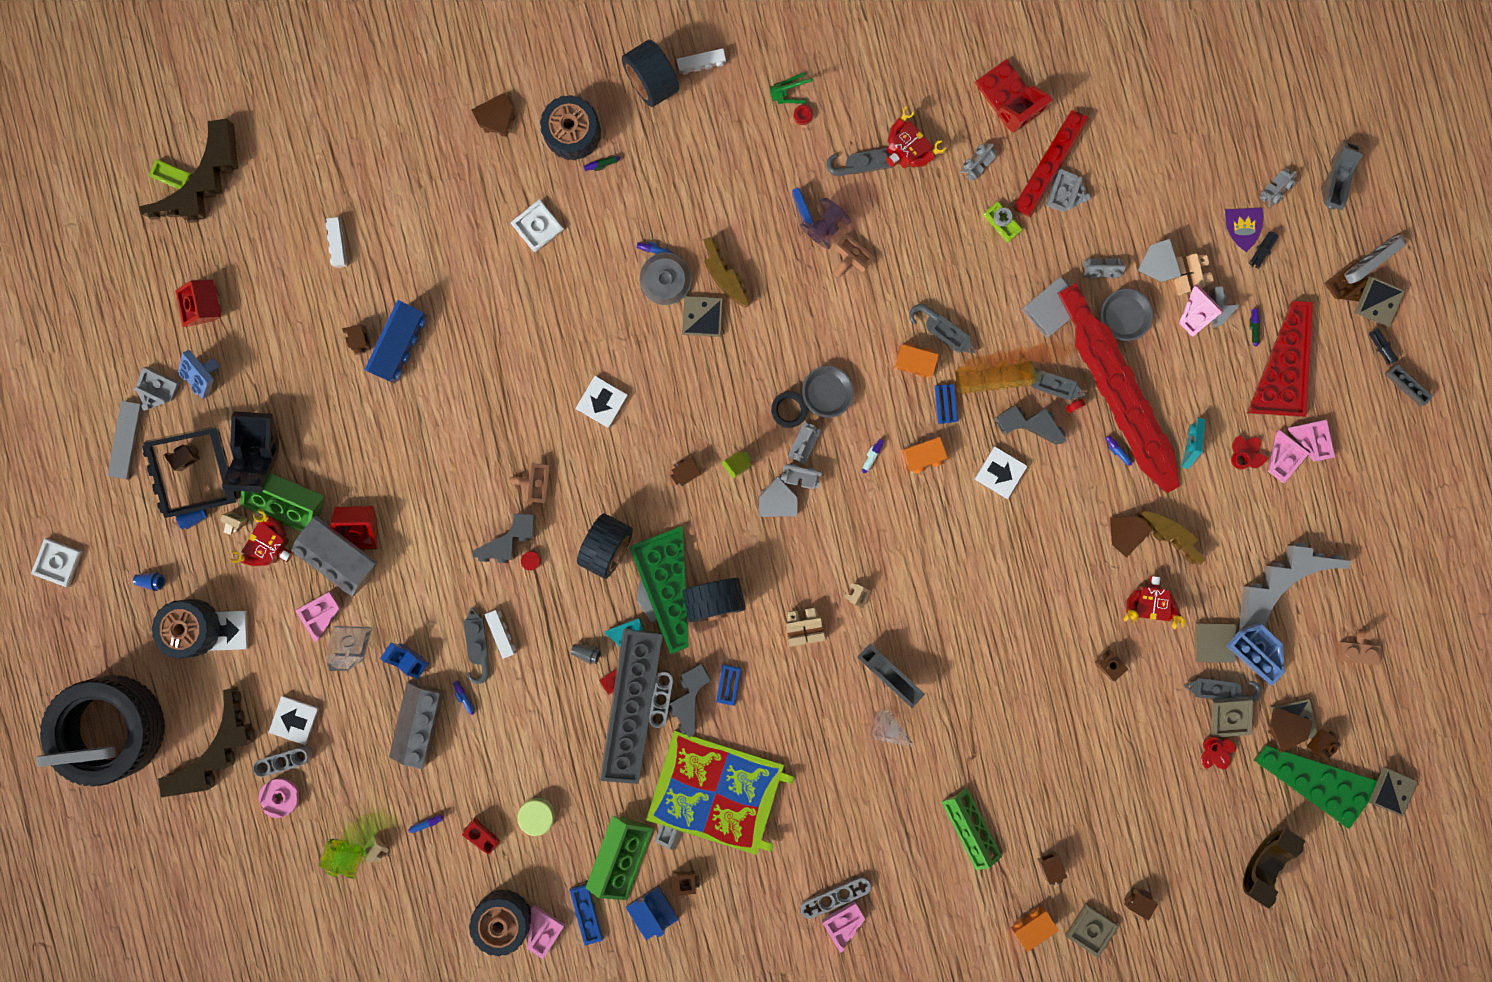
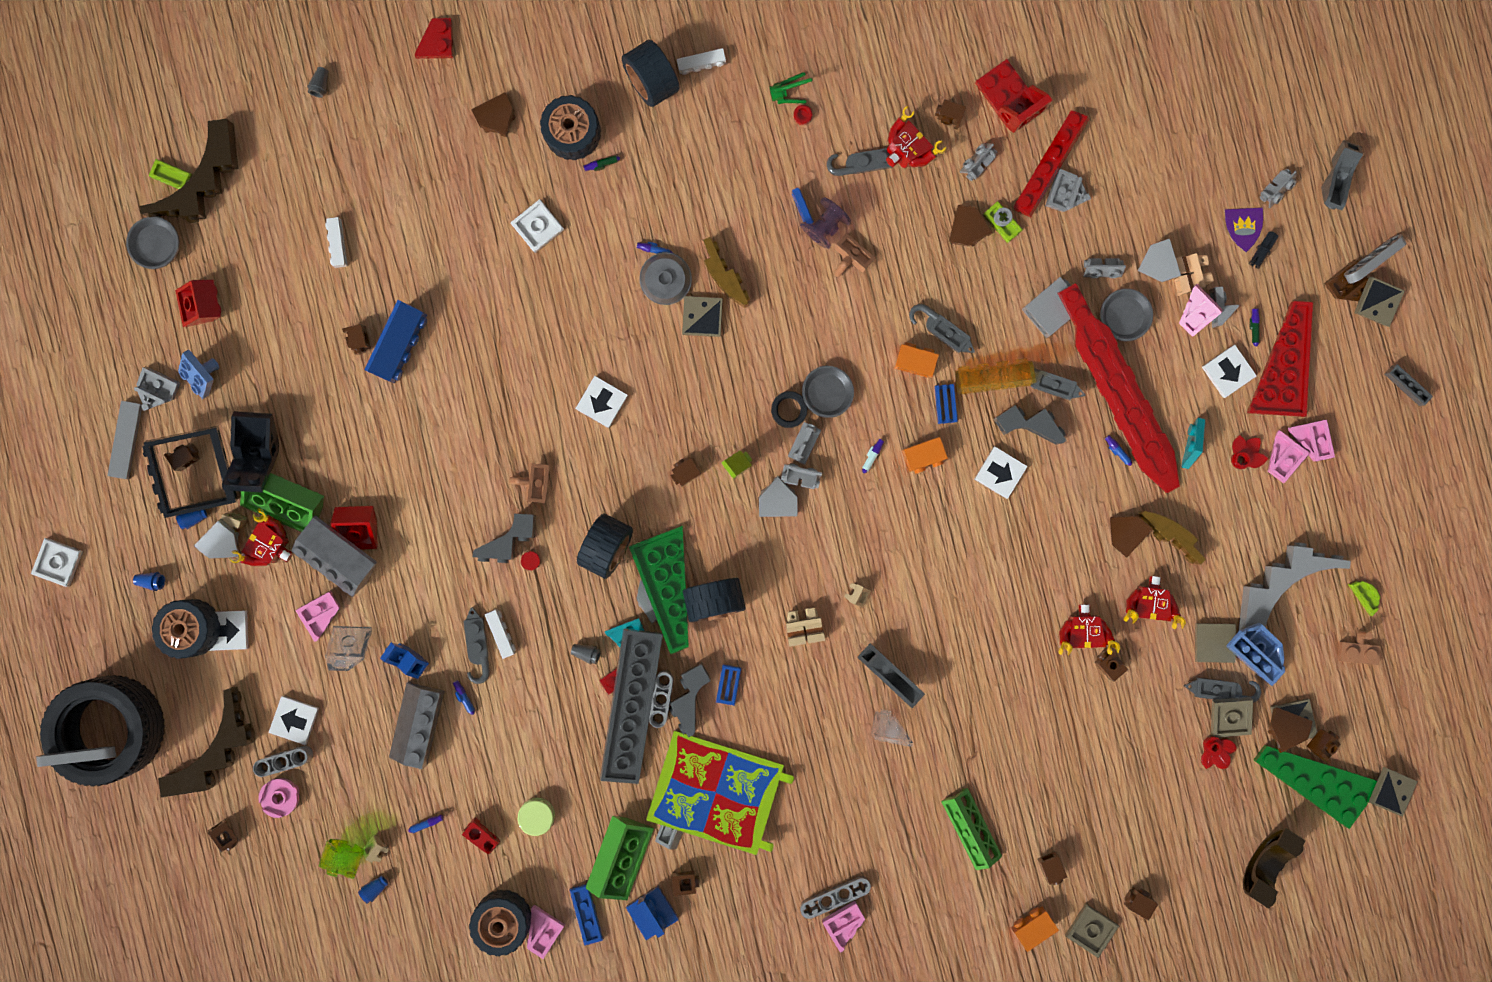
red tile [1066,399,1086,414] -> none
black axle [1369,328,1399,365] -> none
none -> flat silver piece [126,217,180,269]
none -> light grey slope [194,519,241,558]
none -> reddish brown brick [208,819,238,852]
none -> dark grey cone [307,67,329,98]
none -> blue cone [358,875,388,904]
none -> red wing [415,18,453,59]
none -> reddish brown brick [935,99,966,130]
none -> reddish brown slope [949,205,993,247]
none -> red torso [1058,604,1120,656]
none -> white tile [1202,345,1256,398]
none -> lime tile [1348,581,1380,616]

